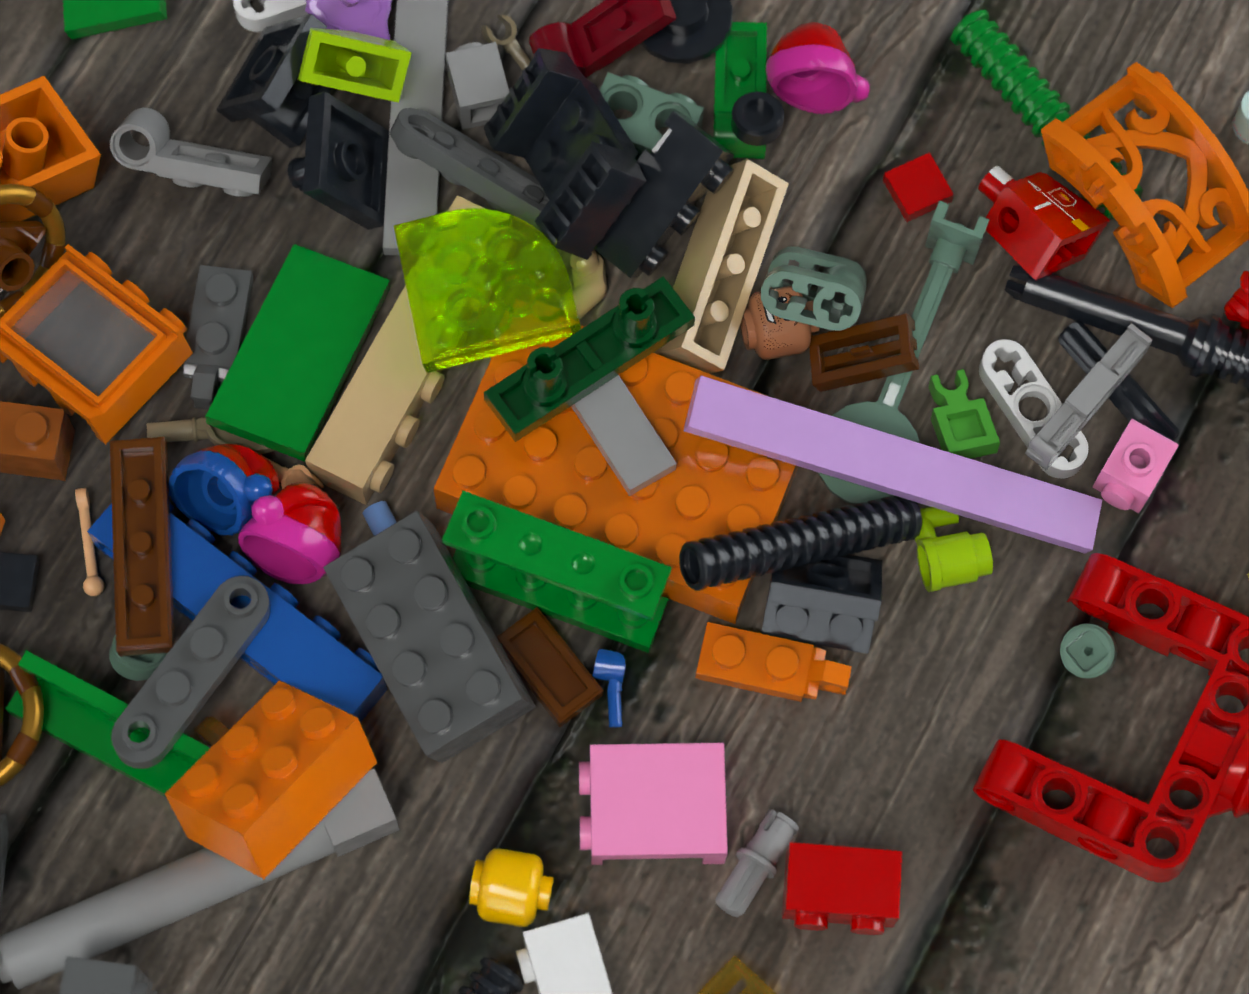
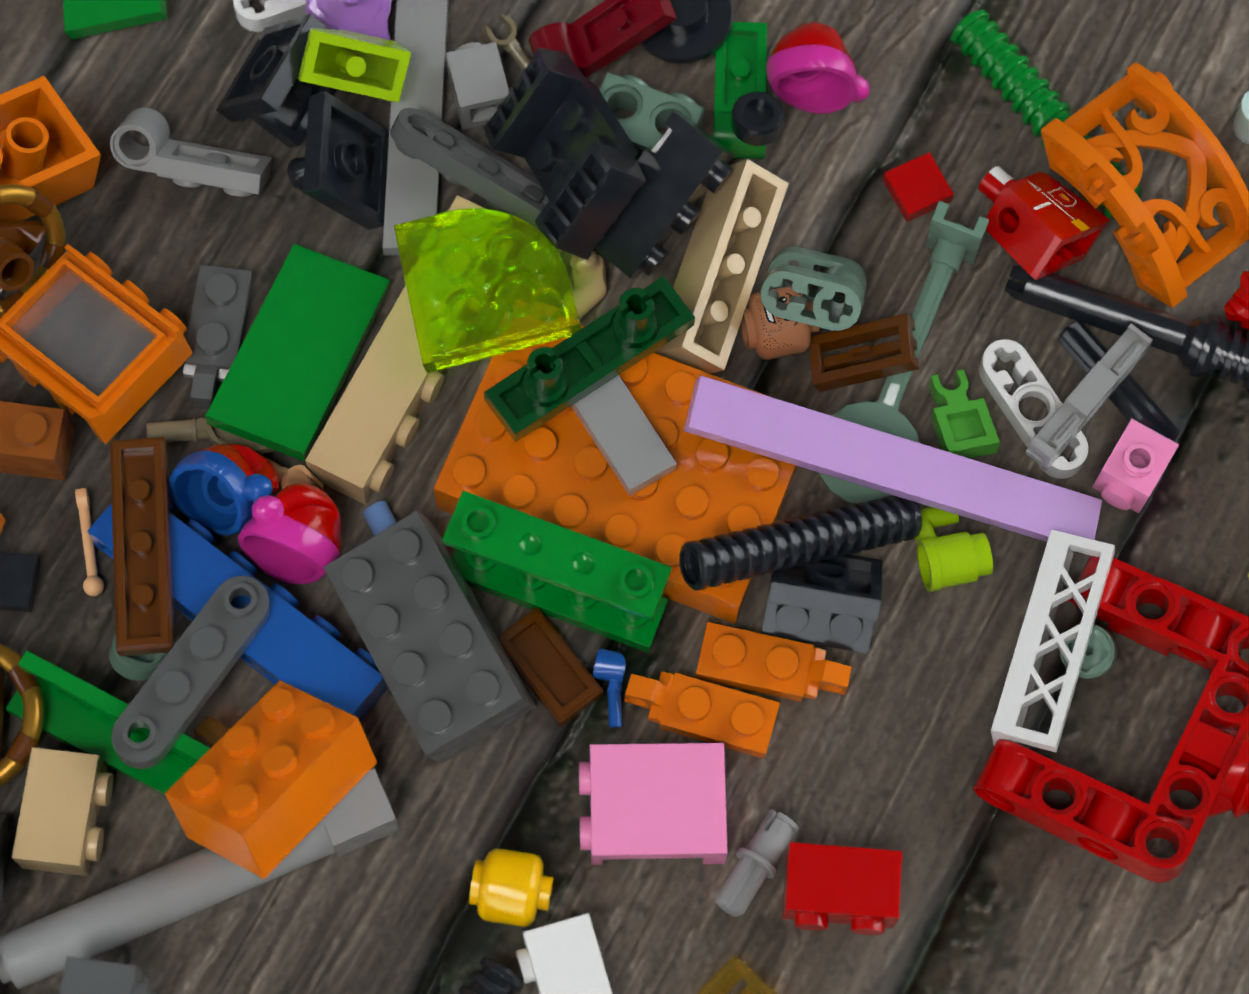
none -> tan piece [12,748,113,876]
none -> orange hinge [624,672,780,759]
none -> white fence [991,529,1115,752]

